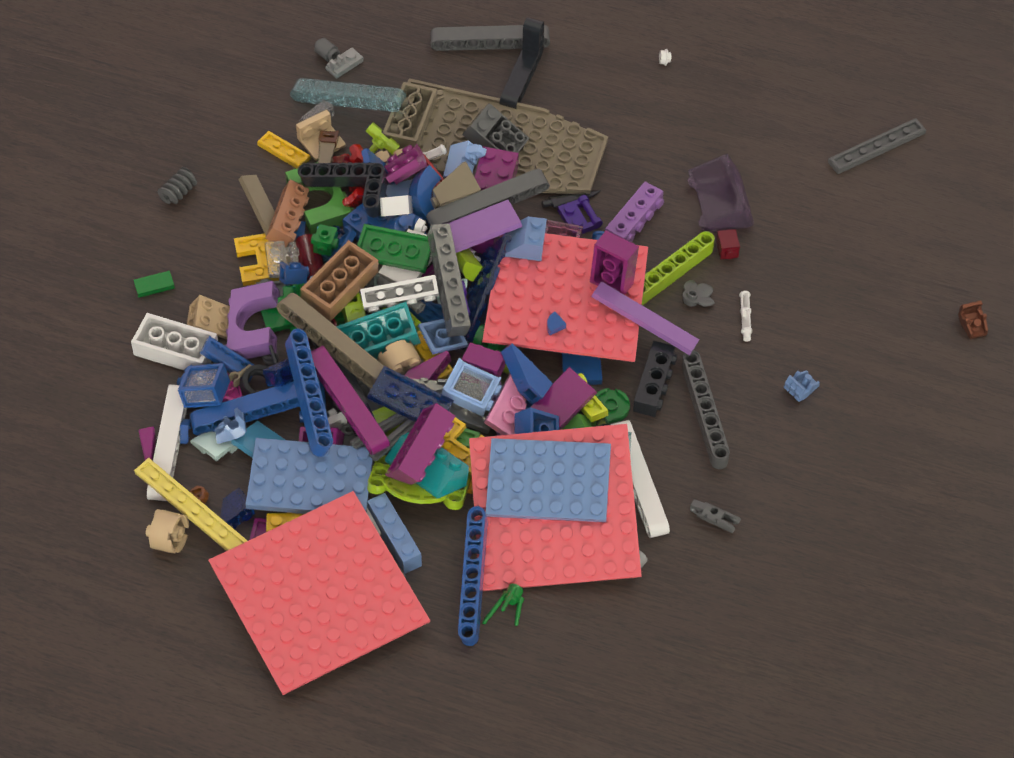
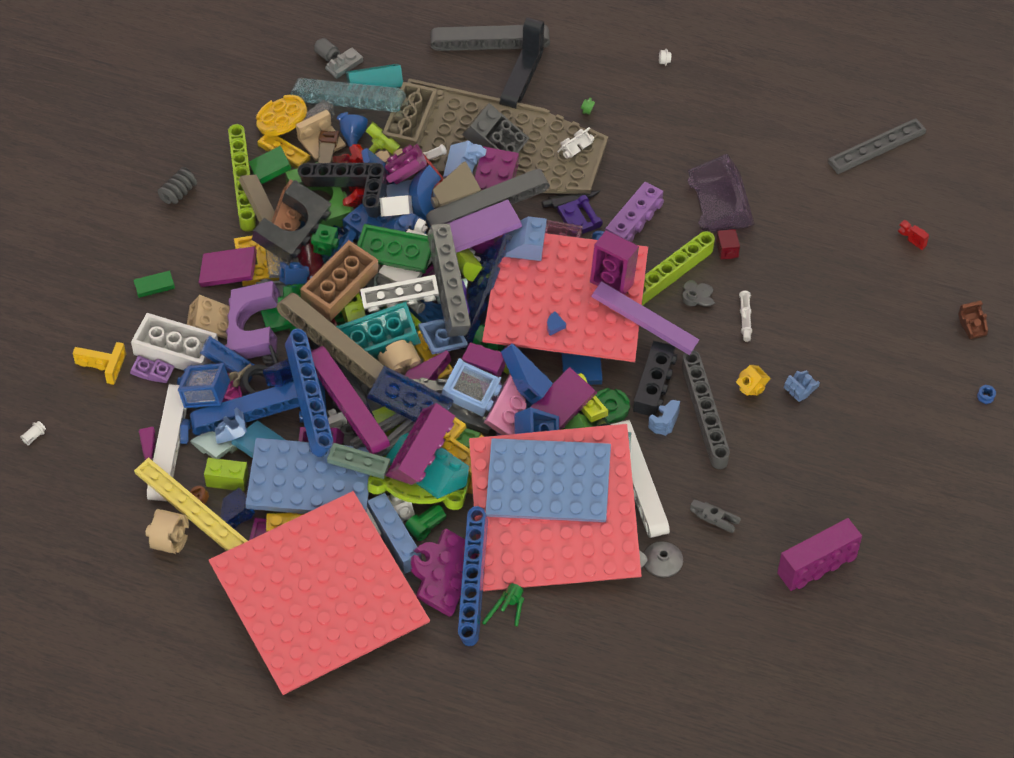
none -> white pin [20,421,46,446]
none -> yellow bracket [73,342,126,385]
none -> medium lavender slope [130,355,175,383]
none -> magenta tile [199,246,257,287]
none -> lime brick [204,458,249,491]
none -> lime beam [228,124,256,231]
none -> green tile [249,146,292,184]
none -> black arch [251,180,331,264]
none -> yellow tile [256,95,307,136]
none -> sand green plate [327,443,390,479]
none -> blue hat [337,112,368,147]
none -> teal slope [345,64,403,97]
none -> white bracket [387,494,415,522]
none -> green piece [405,504,446,541]
none -> magenta plate [411,528,477,617]
none -> white hinge [557,127,594,158]
none -> bright green plate [580,98,595,114]
none -> flat silver dish [644,542,683,578]
none -> medium blue hand [648,400,680,436]
none -> yellow brick [736,365,771,396]
none -> magenta brick [777,518,862,591]
none -> red plate [898,220,929,250]
none -> blue bush [977,385,996,404]

